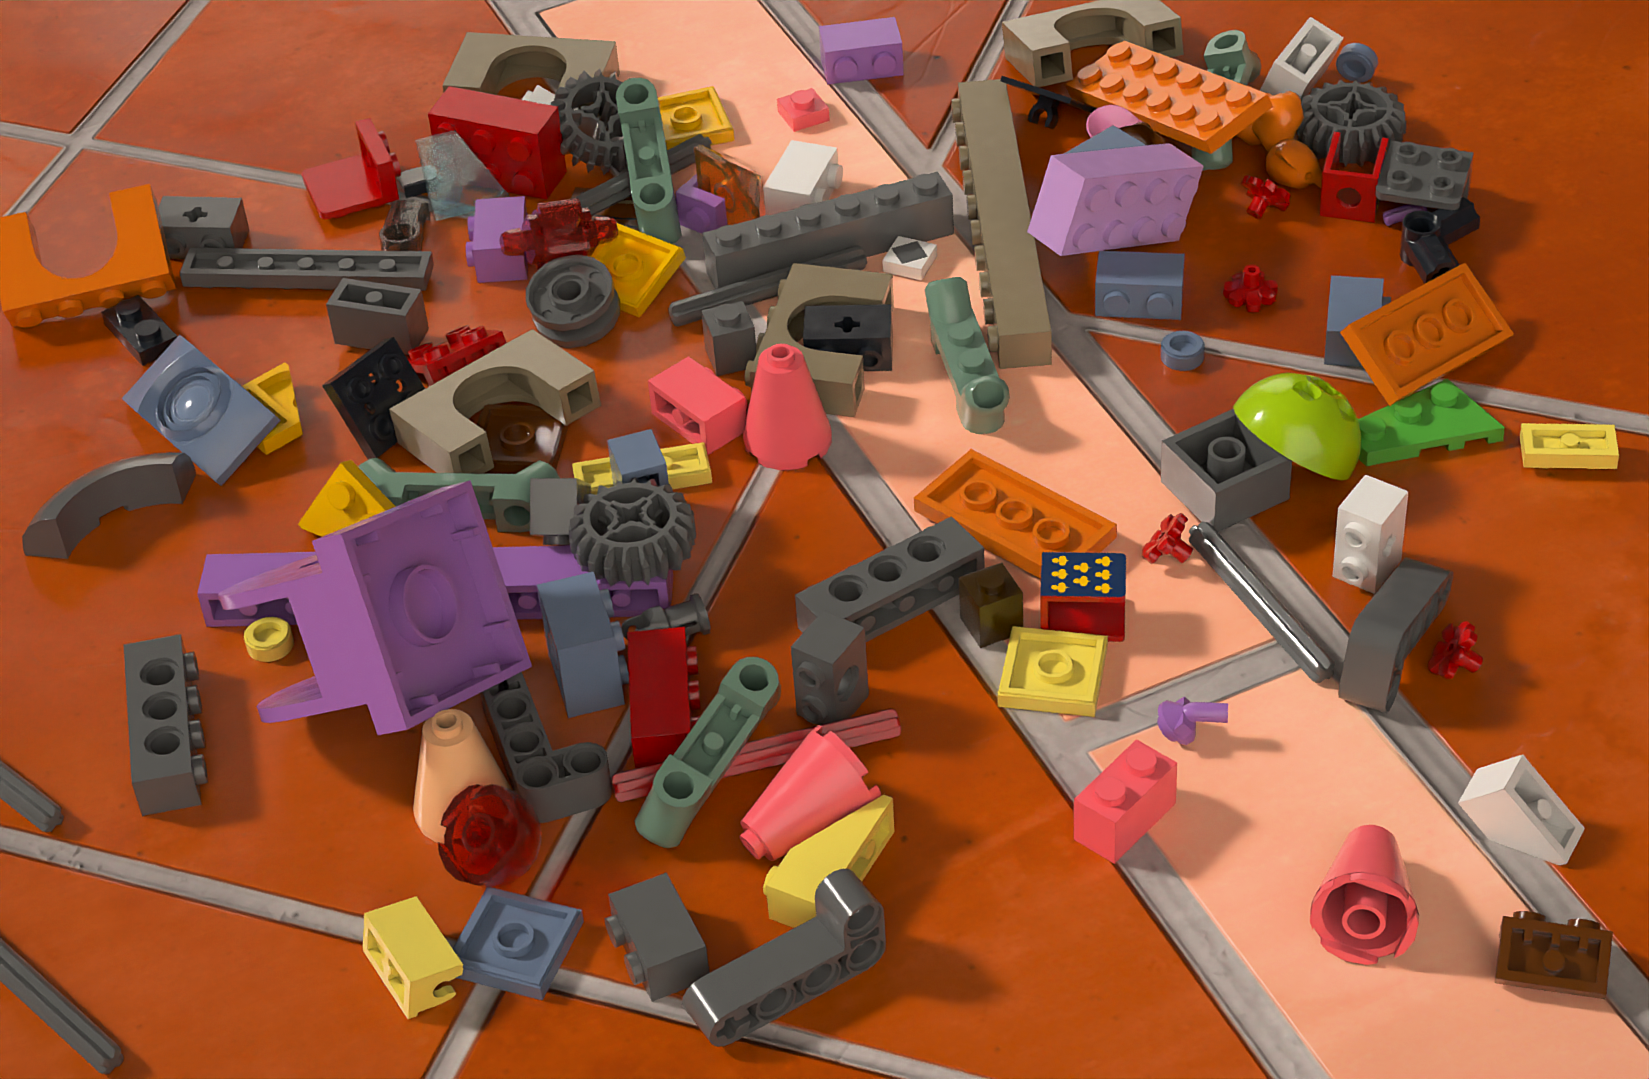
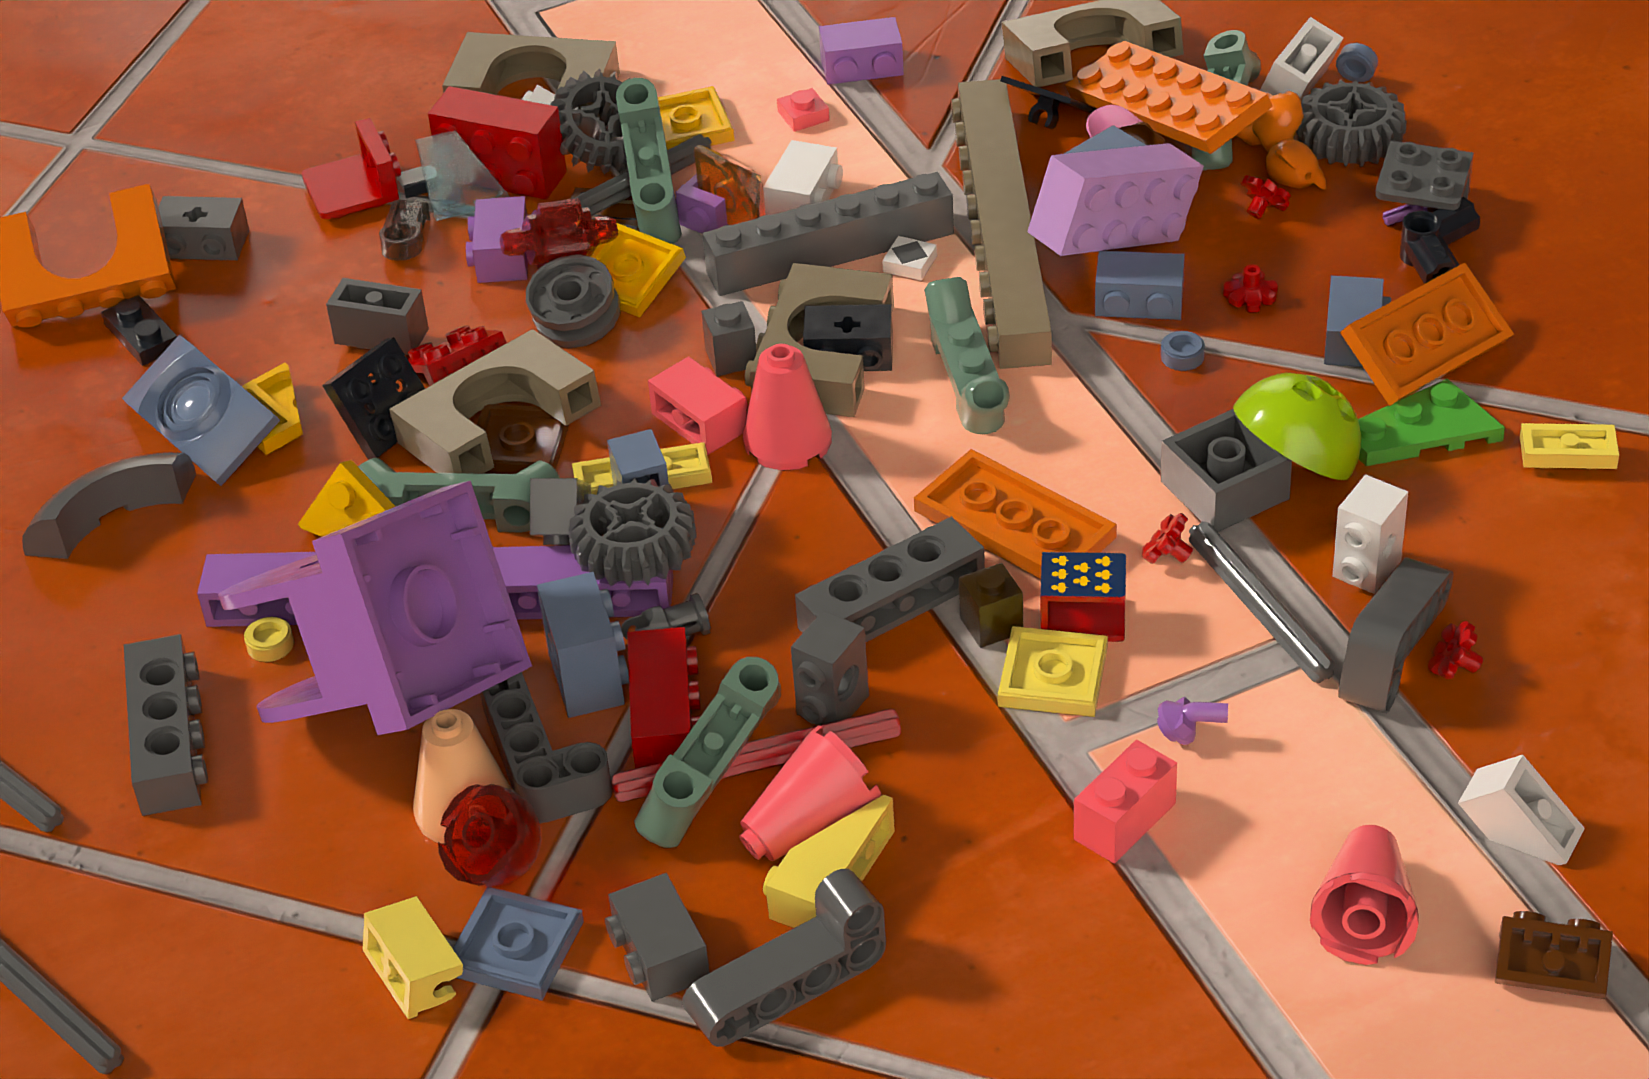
dark grey plate [180,248,434,291] -> none
dark grey axle [668,246,867,327] -> none
red piece [1320,132,1389,223] -> none

